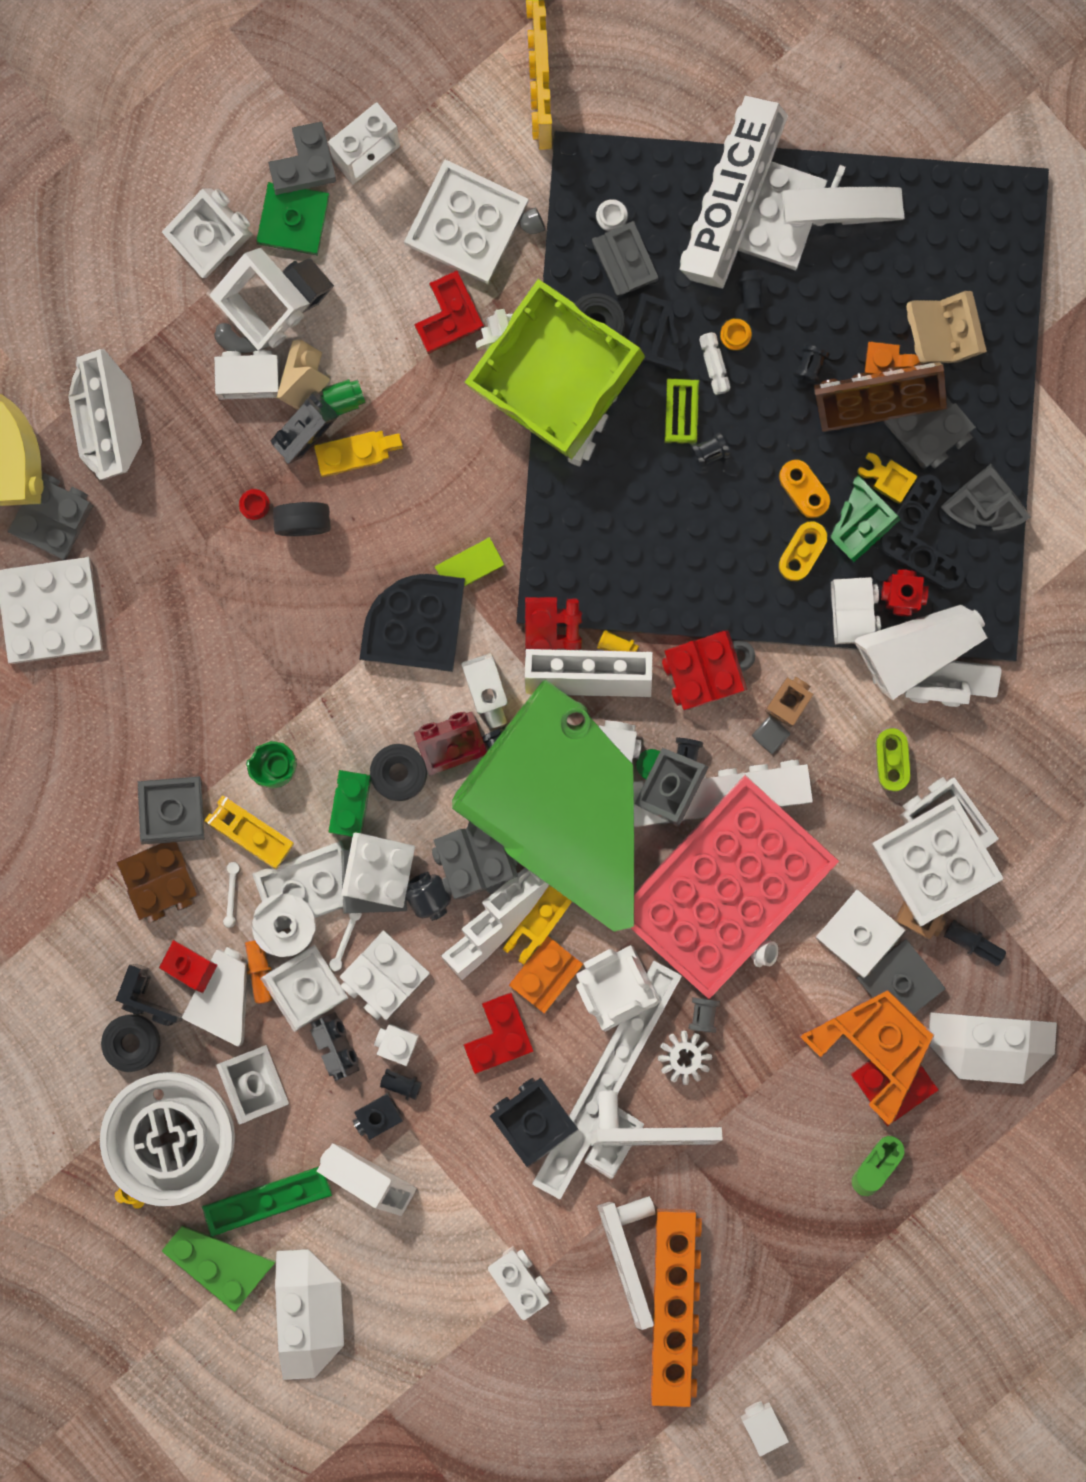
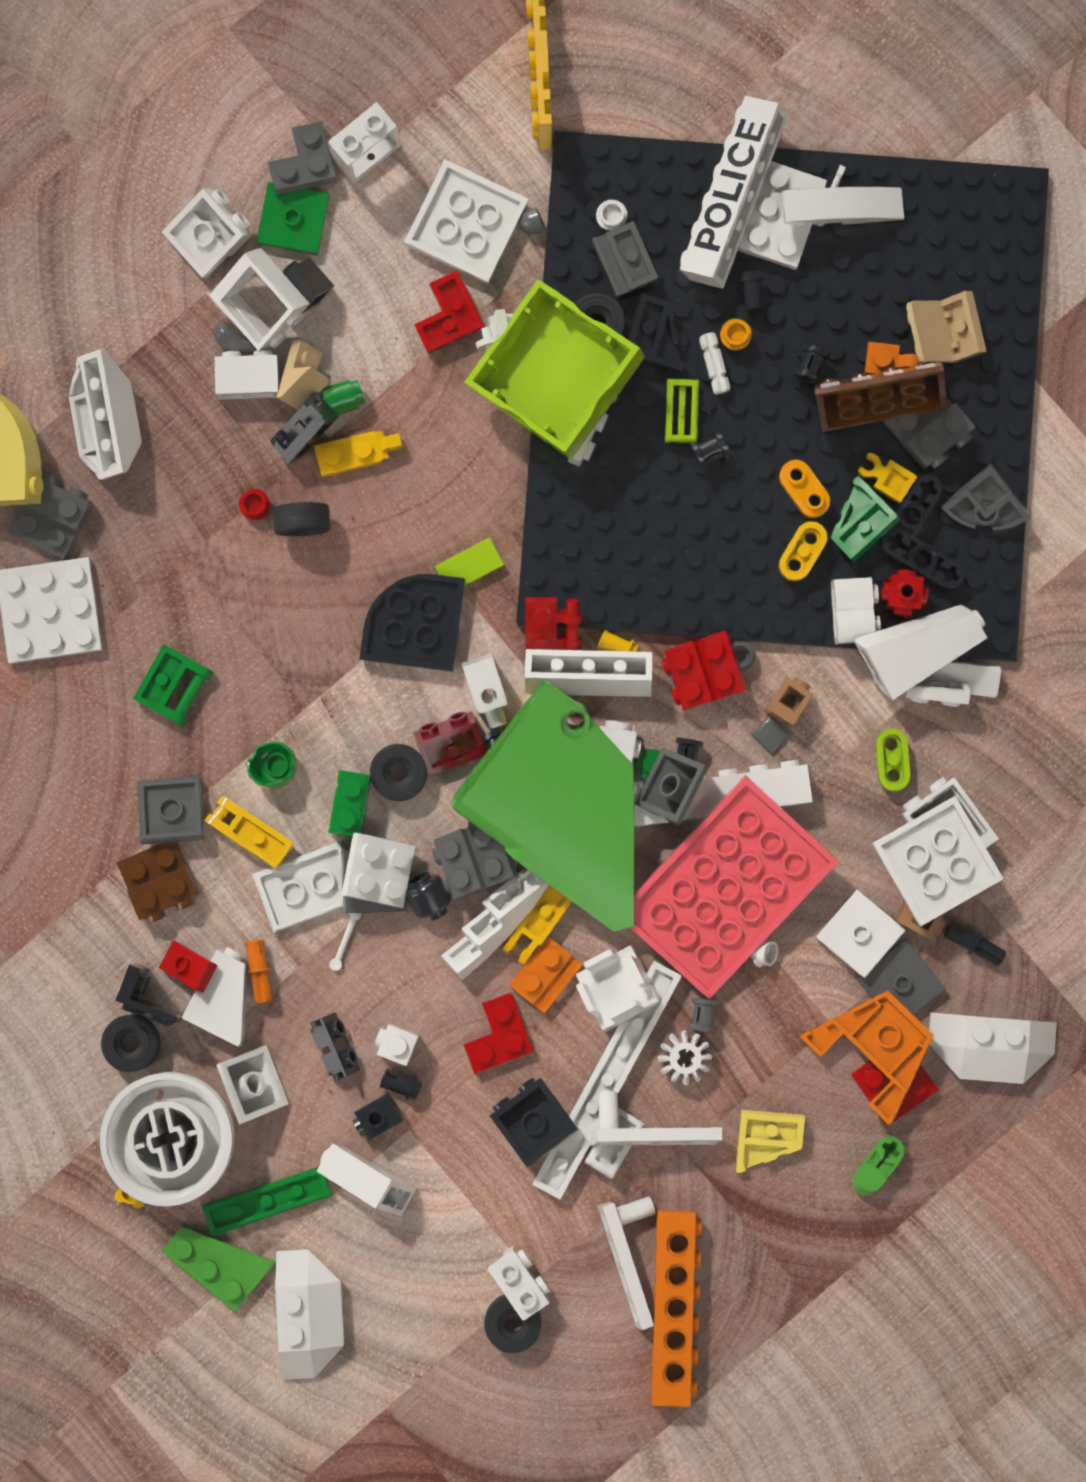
white hinge [223,862,240,928] -> none
white plate [252,894,316,957] -> none
white tile [261,945,348,1032] -> none
white plate [340,930,430,1020] -> none
white brick [741,1401,788,1456] -> none
none -> green plate [133,644,214,727]
none -> black tyre [484,1294,542,1353]
none -> light yellow wing [736,1110,805,1173]

